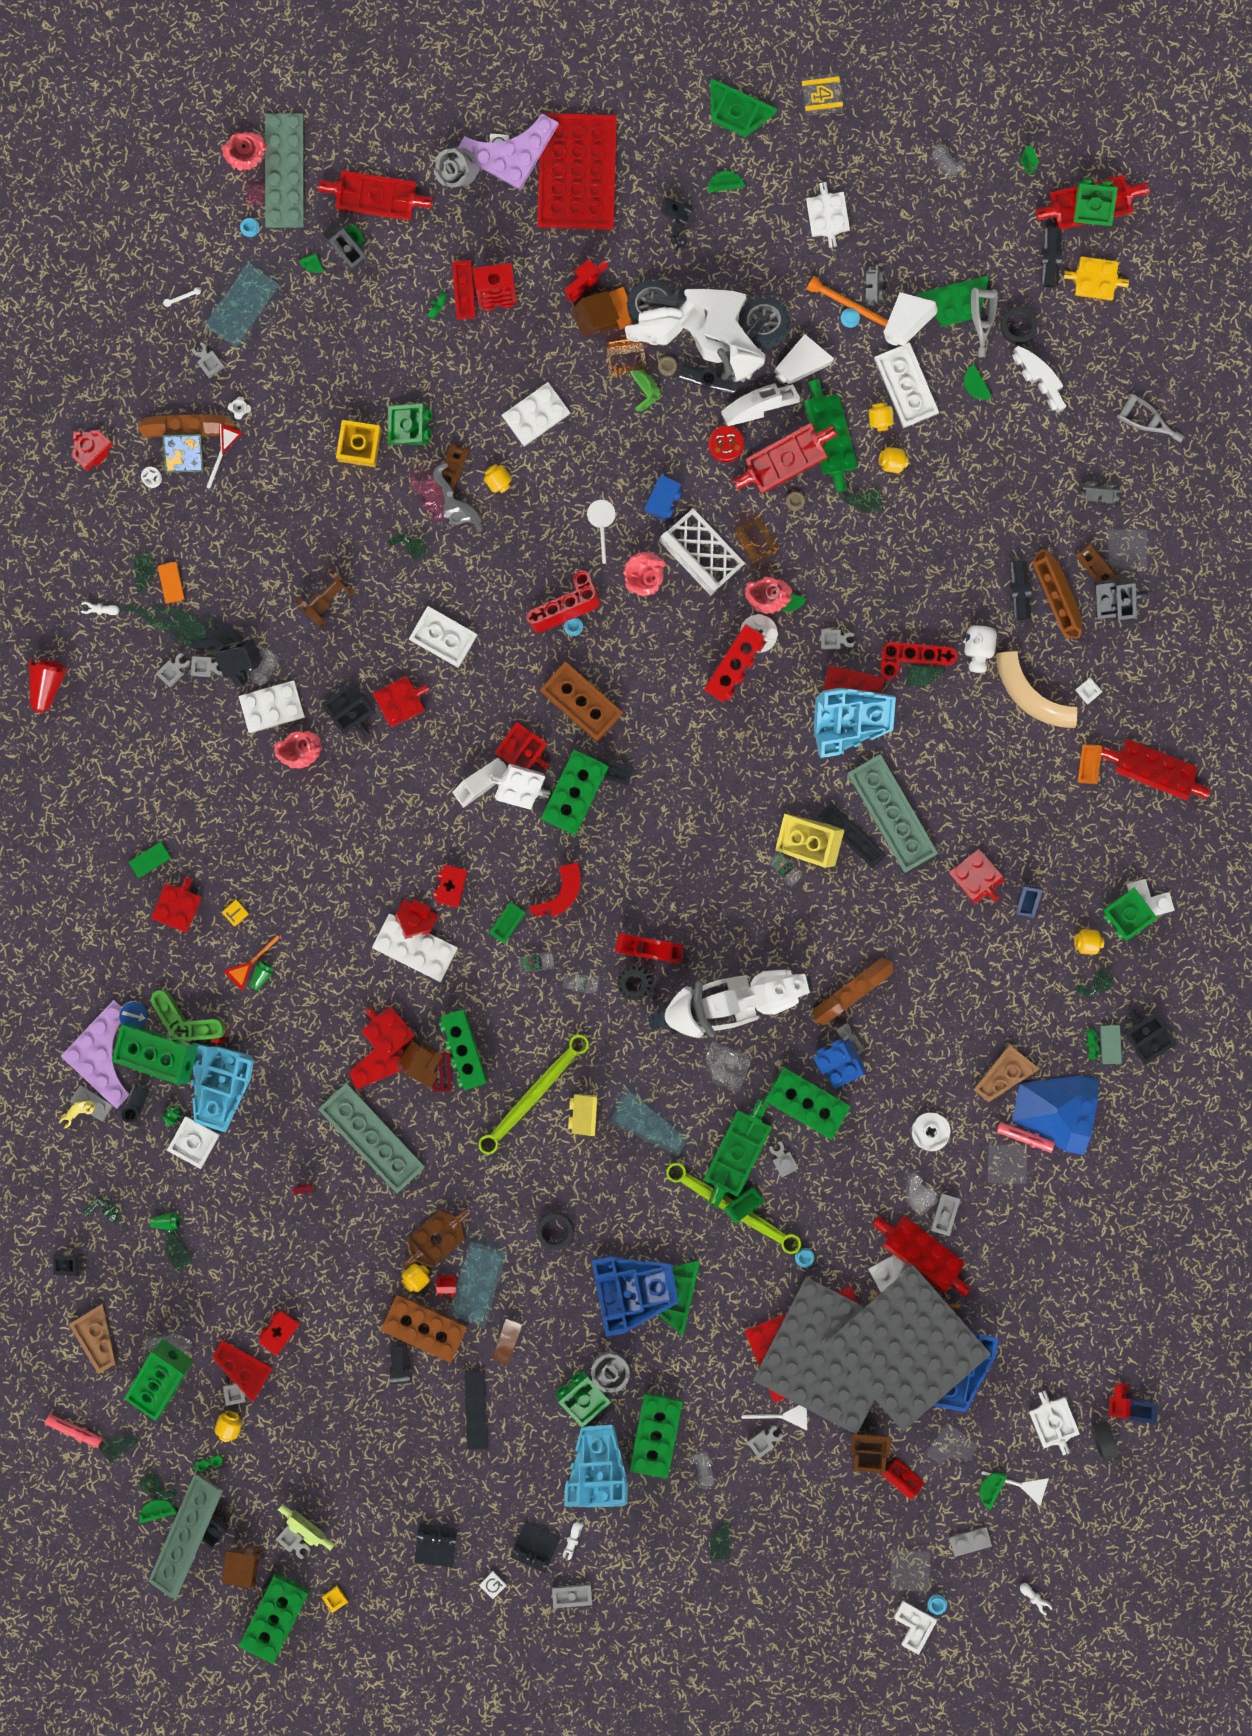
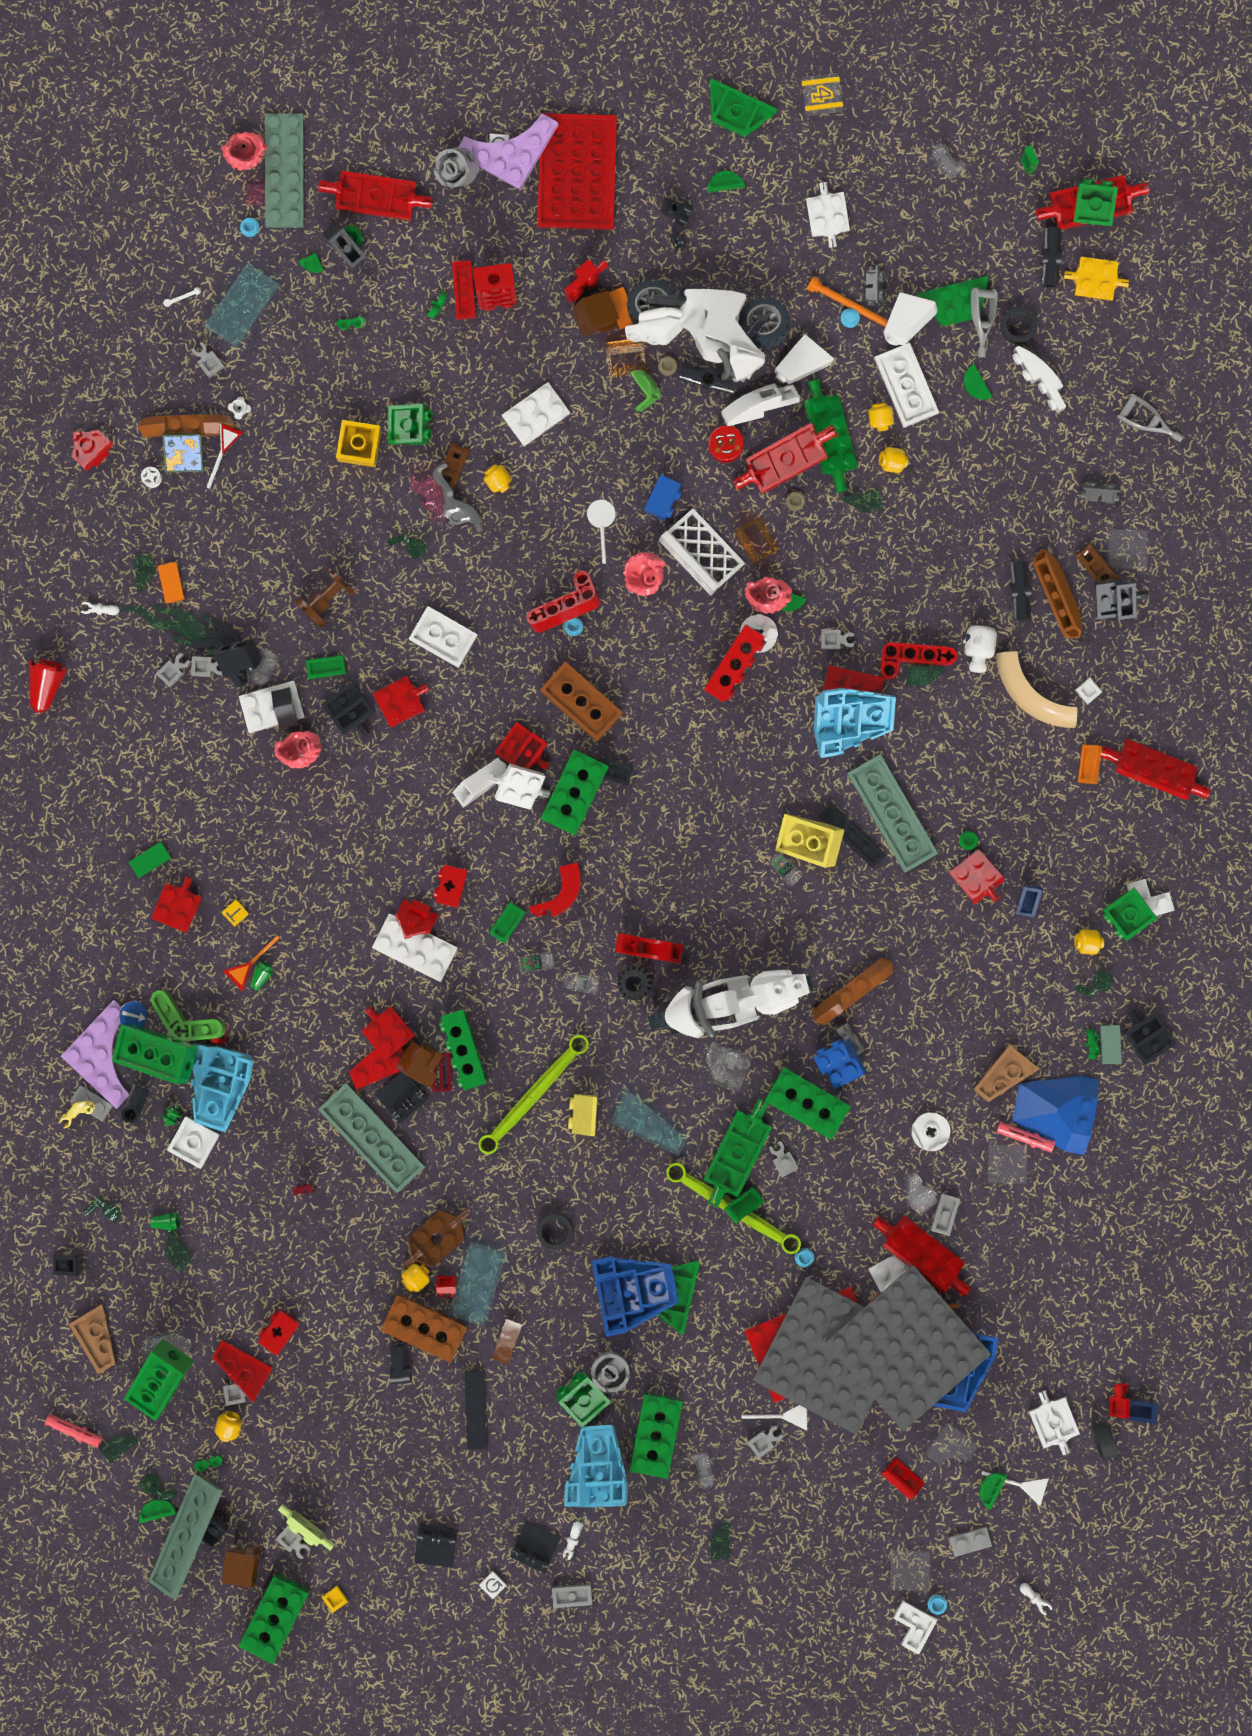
reddish brown plate [850,1433,891,1473] -> none
none -> black slope [271,687,299,729]
none -> green tile [305,655,346,680]
none -> green piece [336,317,366,330]
none -> black hinge [375,1072,429,1124]
none -> green plate [959,831,978,850]

